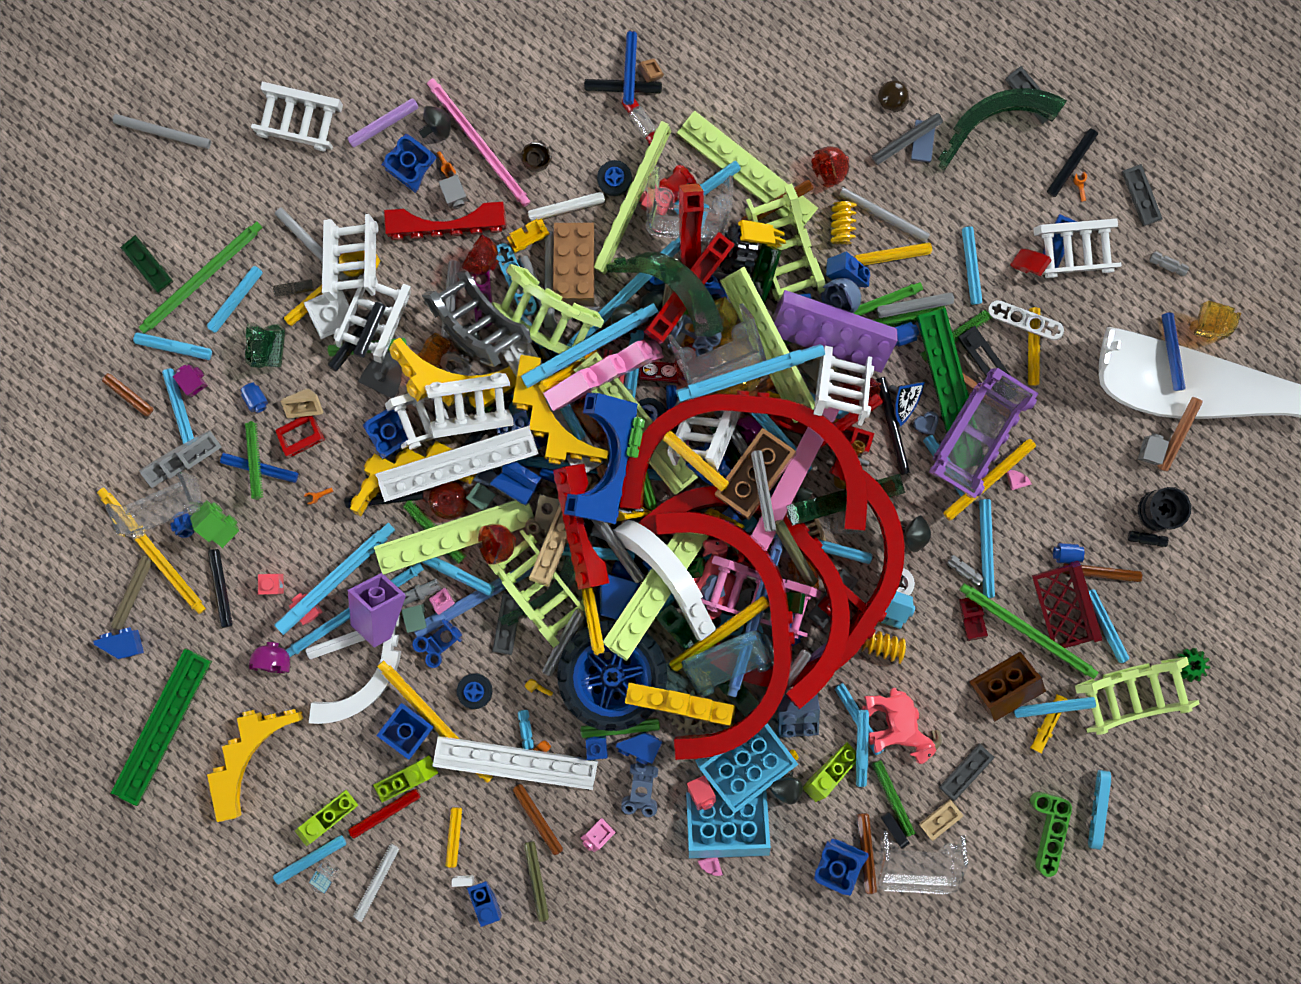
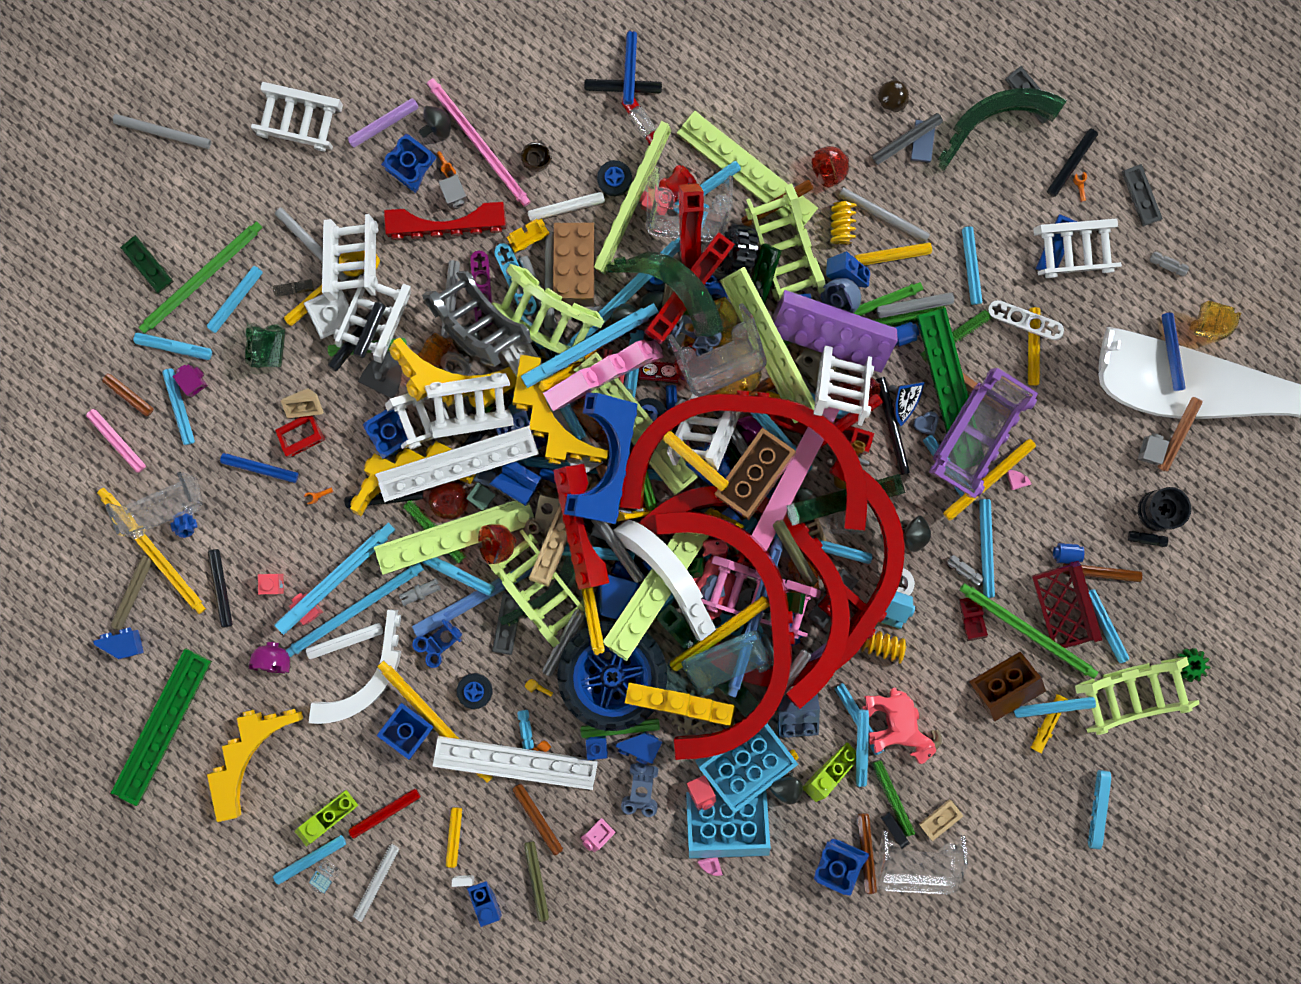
light grey slope [139,430,222,488] -> none
bright green brick [190,500,239,548] -> none
blue brick [240,382,268,413] -> none
bright green axle [245,421,264,500] -> none
medium lavender slope [348,573,405,647] -> none
lime slope [373,756,438,803] -> none
sand green panel [402,604,427,633] -> none
bright pink tile [429,588,455,615] -> none
clear red cylinder [462,234,499,275] -> none
bright green axle [626,417,645,458] -> none
medium nougat tile [637,58,664,82] -> none
medium azure piece [676,344,825,402] -> none
yellow arm [738,220,786,248] -> none
light grey axle [751,450,776,532] -> none
dark grey tile [939,743,995,801] -> none
black container [958,326,1022,400] -> none
red slope [1010,249,1052,277] -> none
bright green beam [1030,792,1072,877] -> none
none -> bright pink axle [86,409,146,473]

